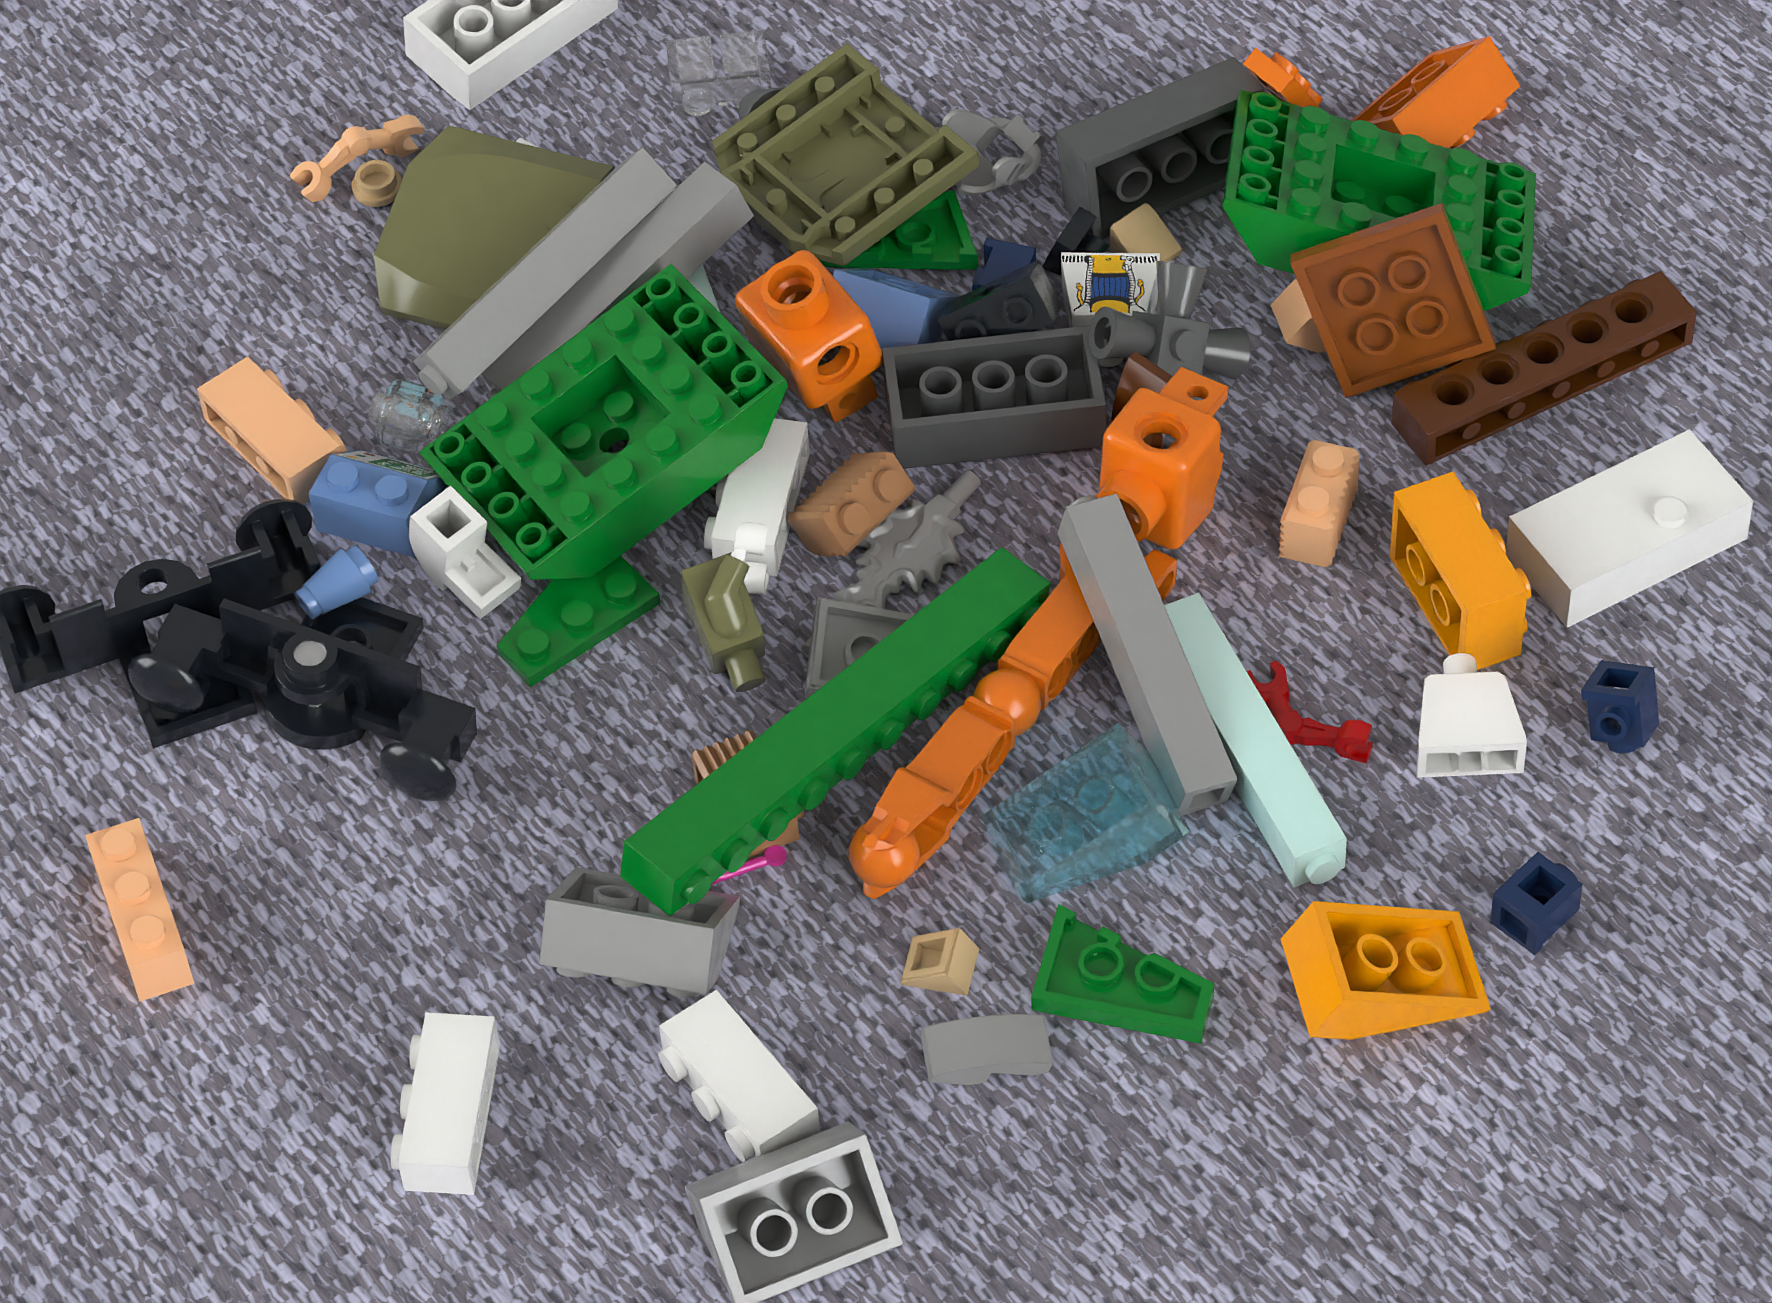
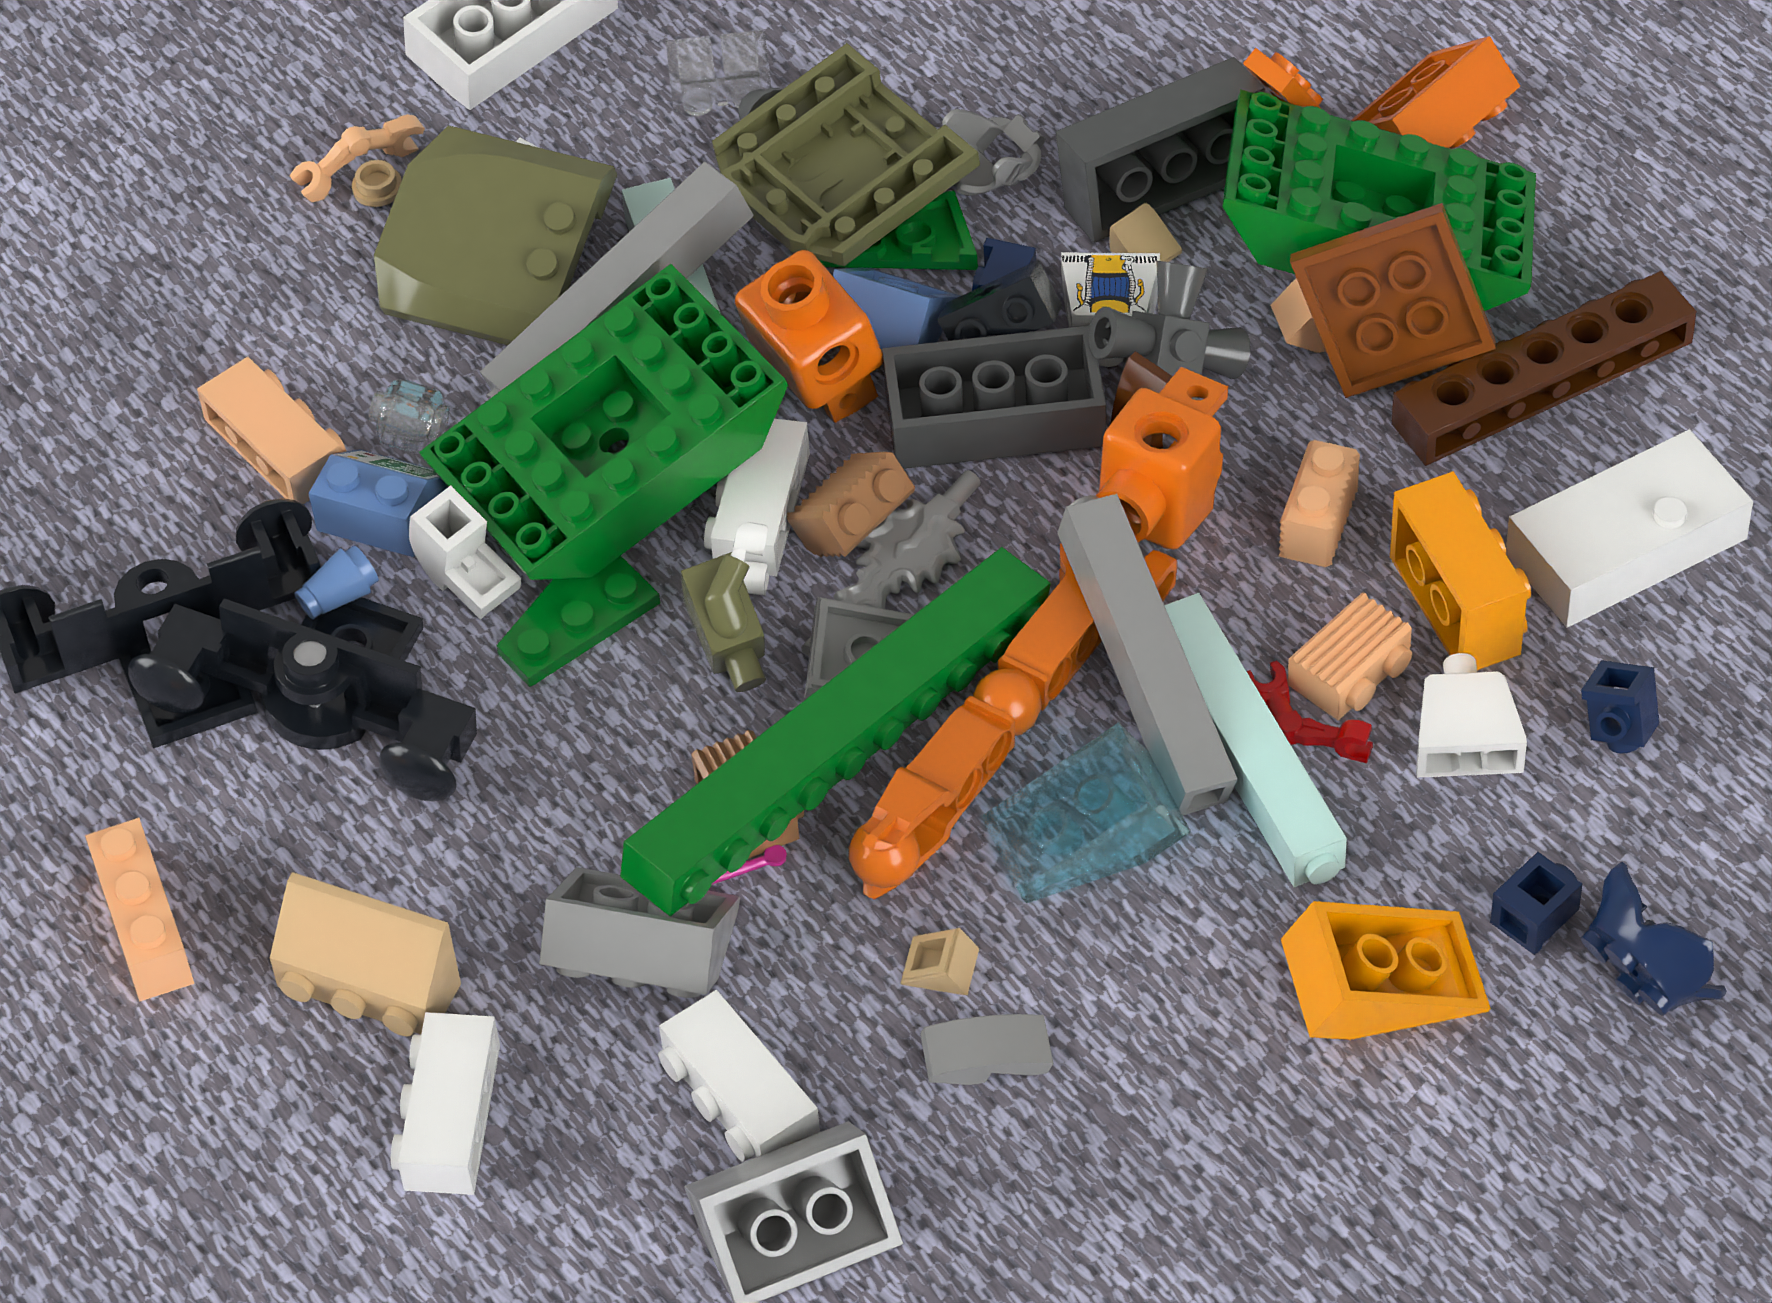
light grey brick [413,147,677,400] -> none
green wing [1031,904,1214,1044] -> none
black tile [1042,206,1109,275] -> none
none -> tan slope [270,872,461,1036]
none -> light nougat brick [1288,593,1412,721]
none -> dark blue brick [1580,862,1727,1016]

